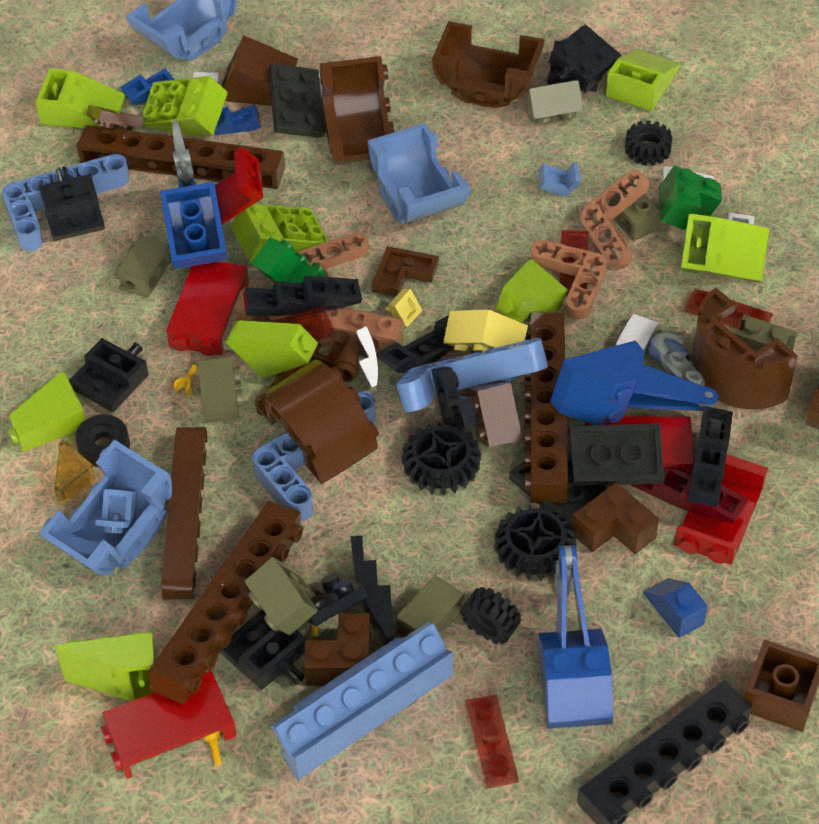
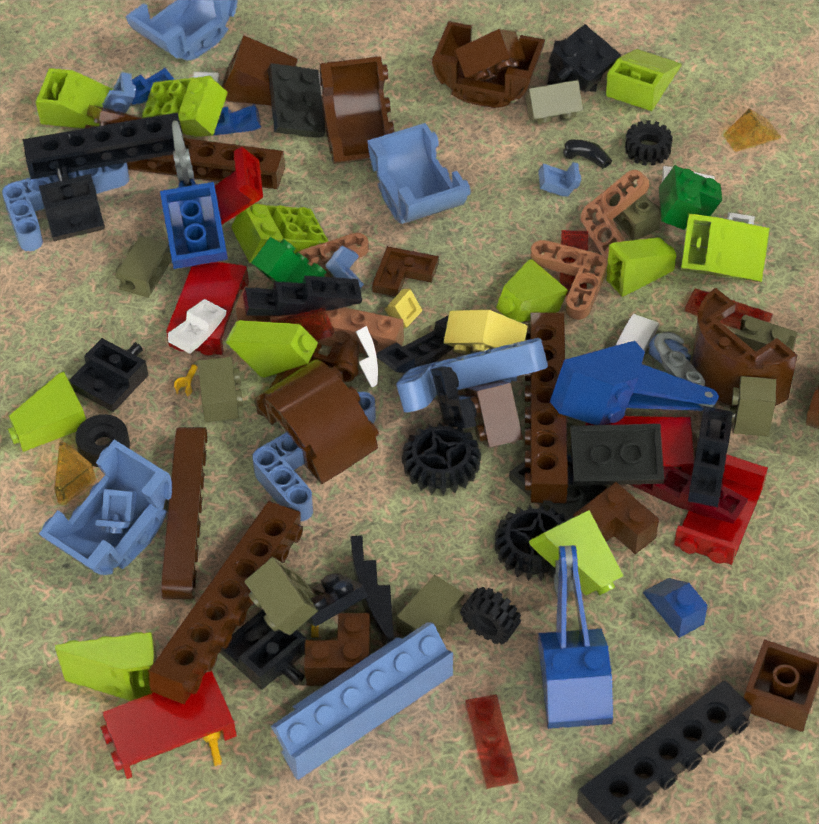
none -> black brick [23,112,183,179]
none -> medium blue bracket [103,72,136,113]
none -> white slope [168,299,226,354]
none -> medium blue bracket [325,246,364,289]
none -> reddish brown brick [455,29,526,82]
none -> lime slope [529,510,624,596]
none -> black arm [563,139,612,169]
none -> lime slope [606,237,677,297]
none -> clear yellow slope [723,108,781,152]
none -> olive brick [730,376,776,437]

